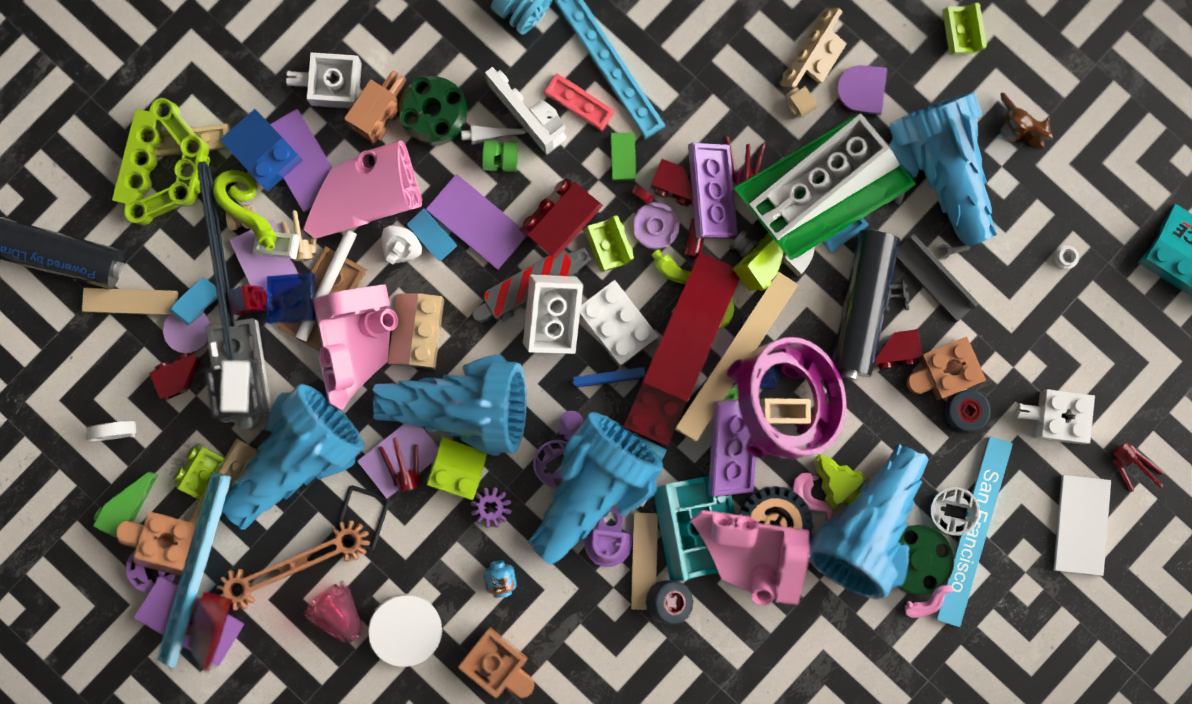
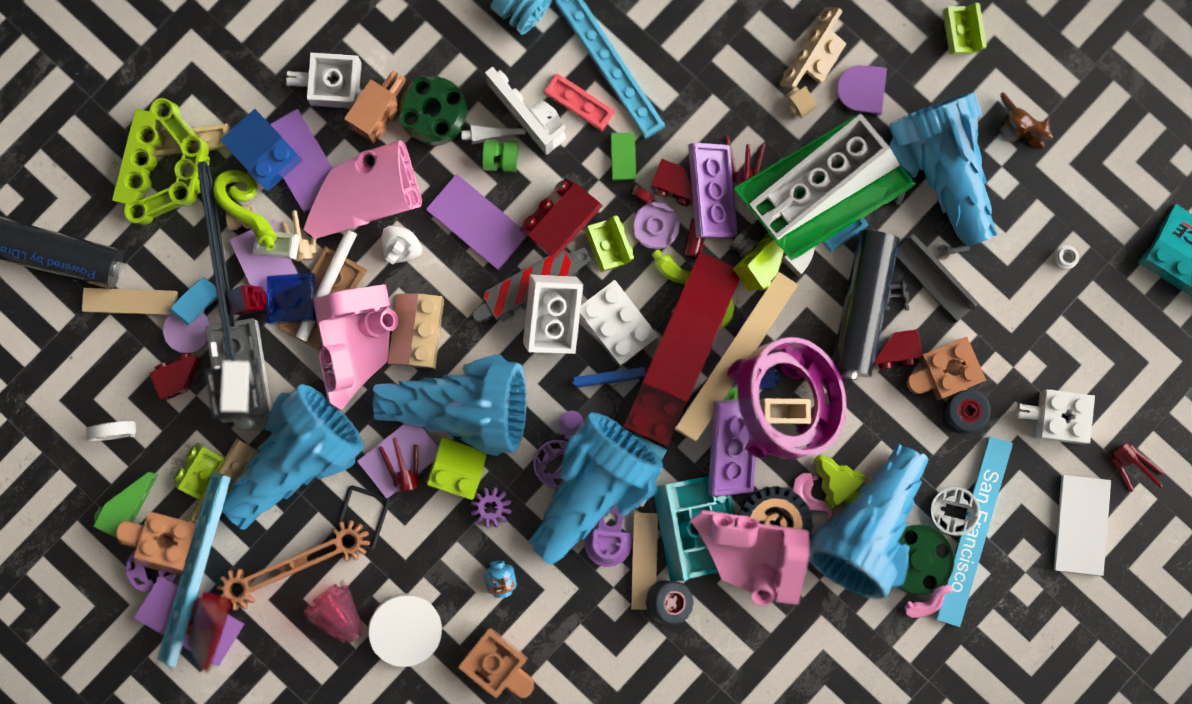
dark azure slope [407,209,457,261] -> none

